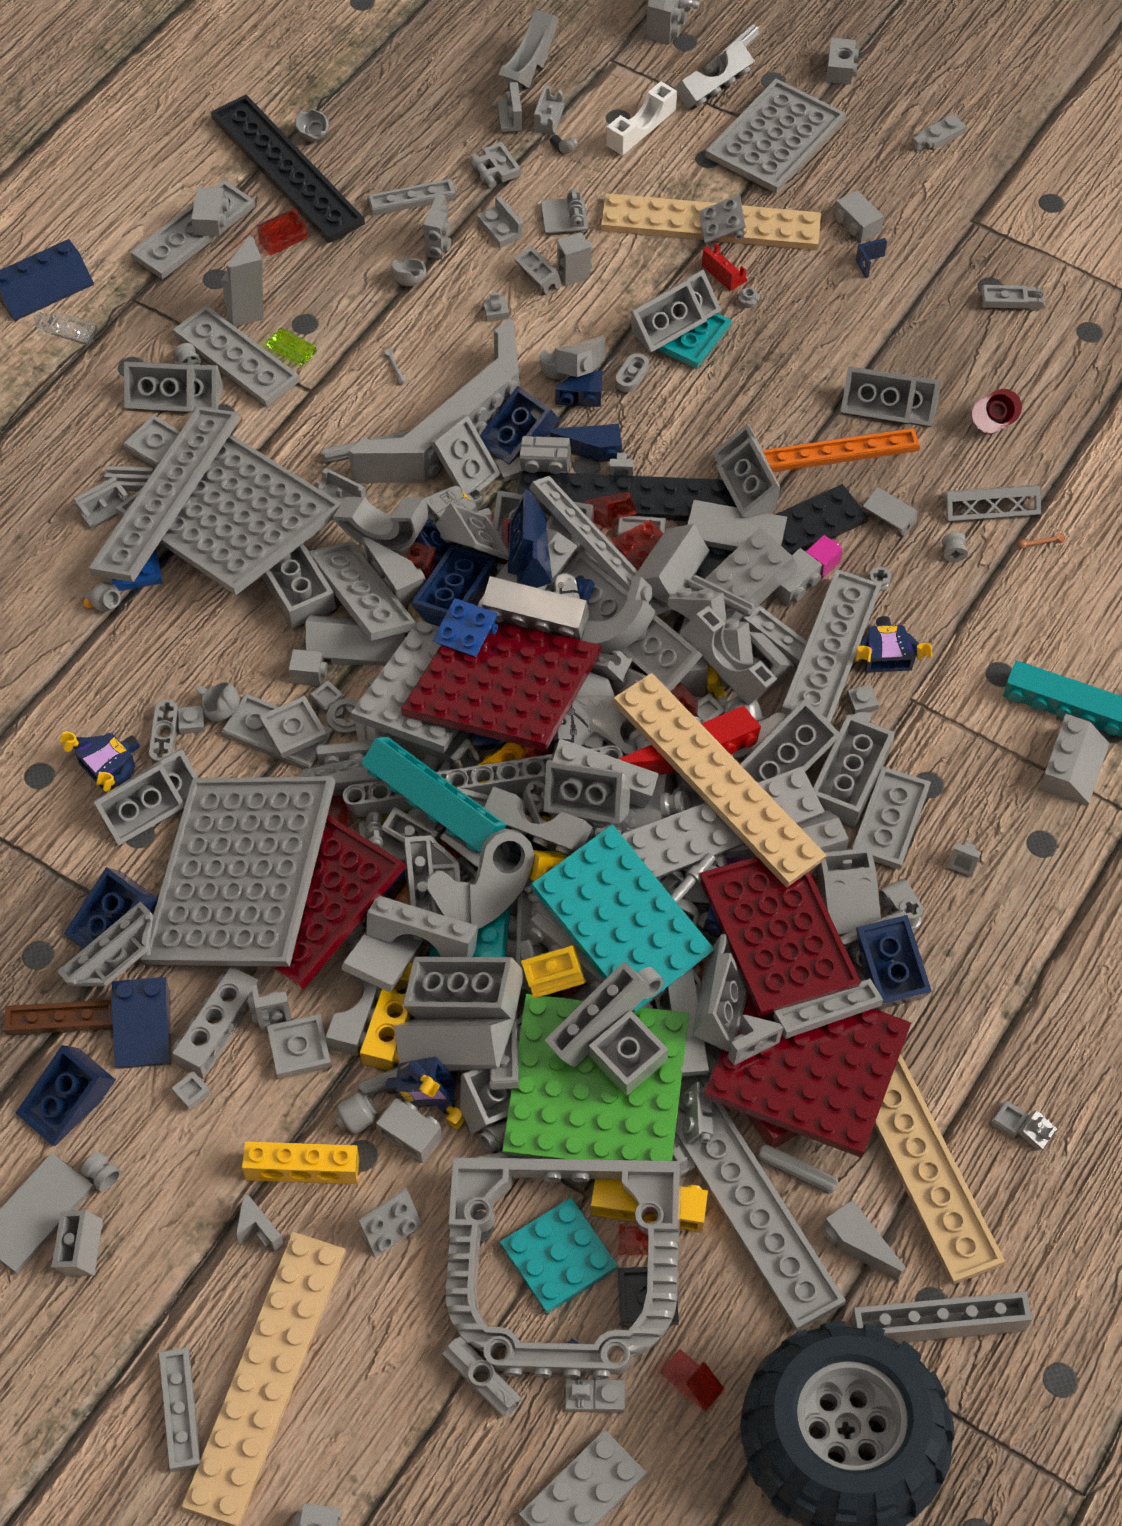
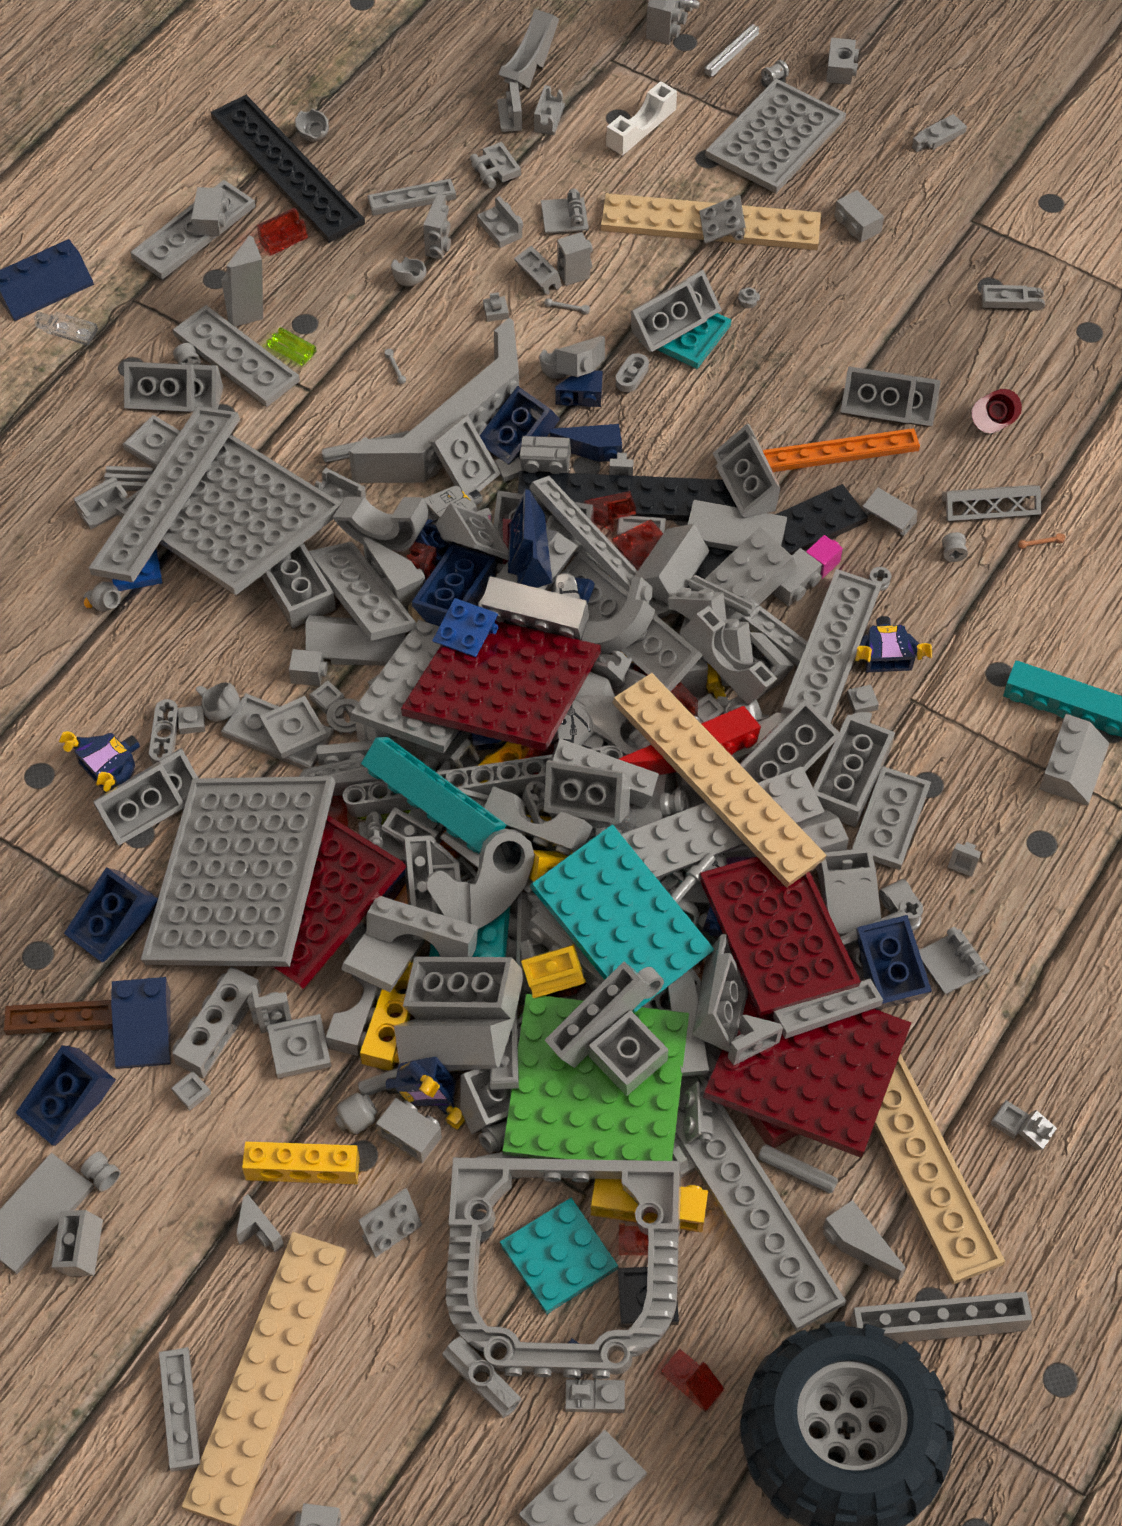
light grey wedge [57,901,153,986] -> none
light grey arm [550,135,578,155] -> none
arch [674,40,755,109] -> none
red hinge [702,243,747,292] -> none
dark blue bracket [856,238,887,278] -> none
none -> light grey hinge [544,298,590,315]
none -> light grey bush [761,60,789,86]
none -> light grey hinge [919,927,990,995]

